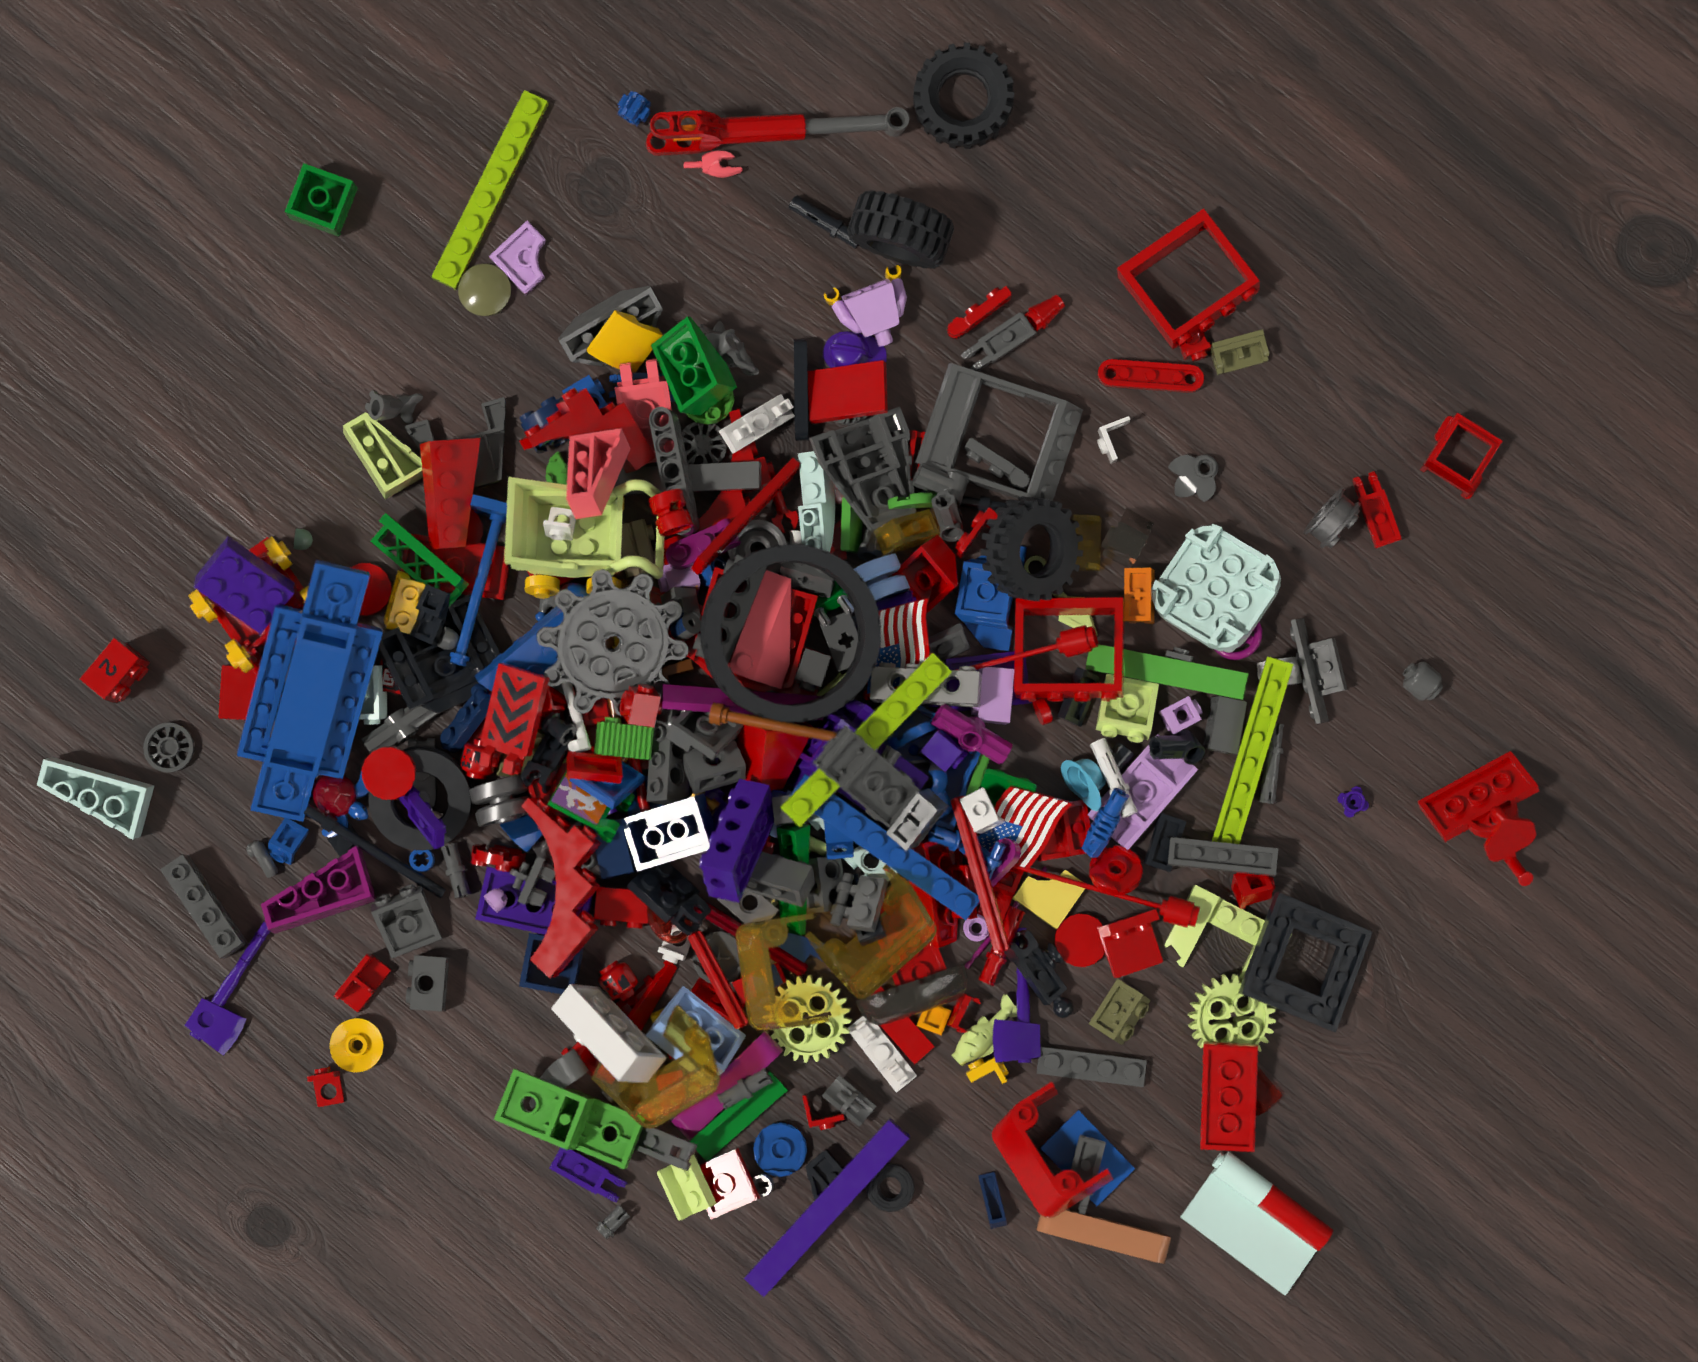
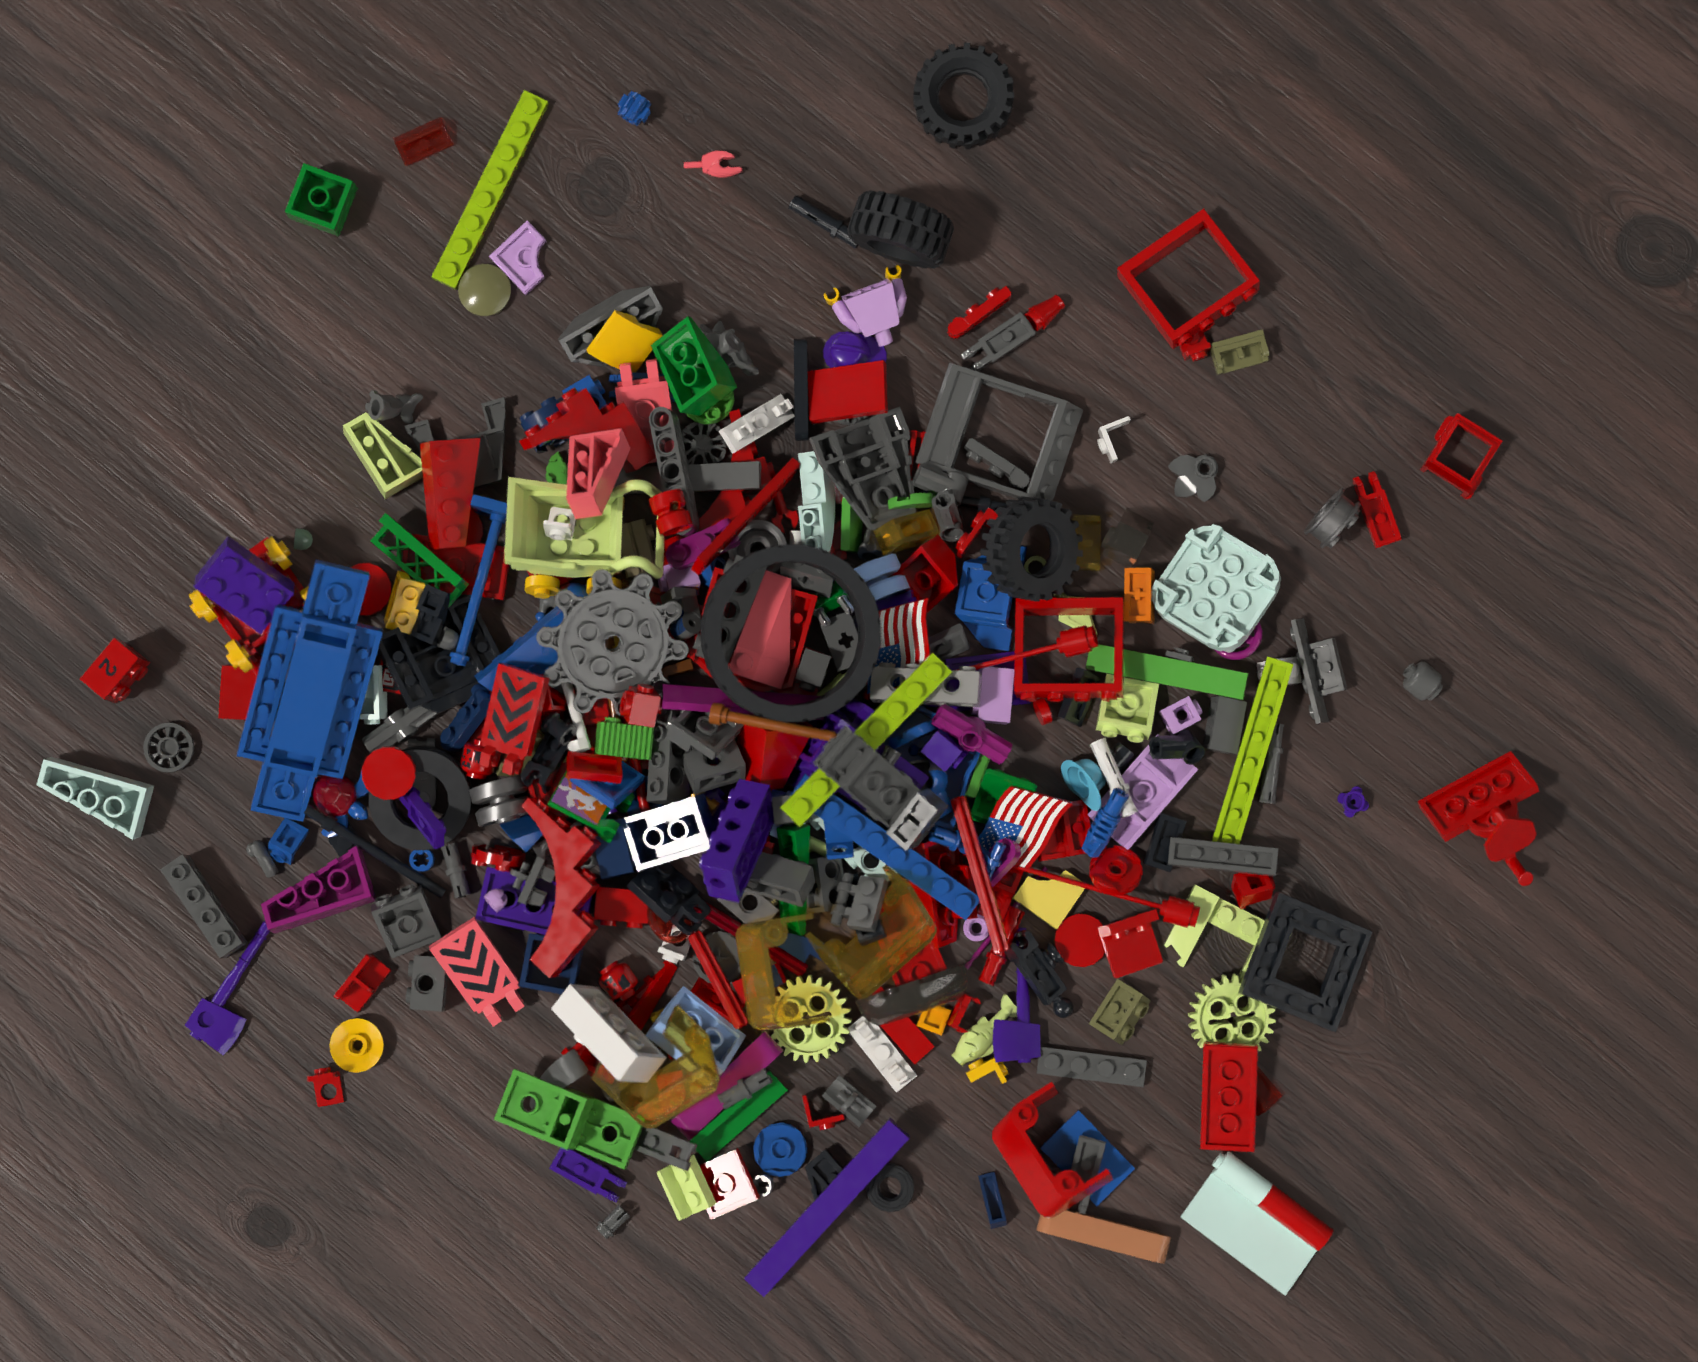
red piece [646,107,909,156] -> none
white bracket [960,788,1005,834] -> none
red plate [1098,359,1204,393] -> none
none -> clear red slope [393,117,453,166]
none -> coral tile [429,917,525,1027]

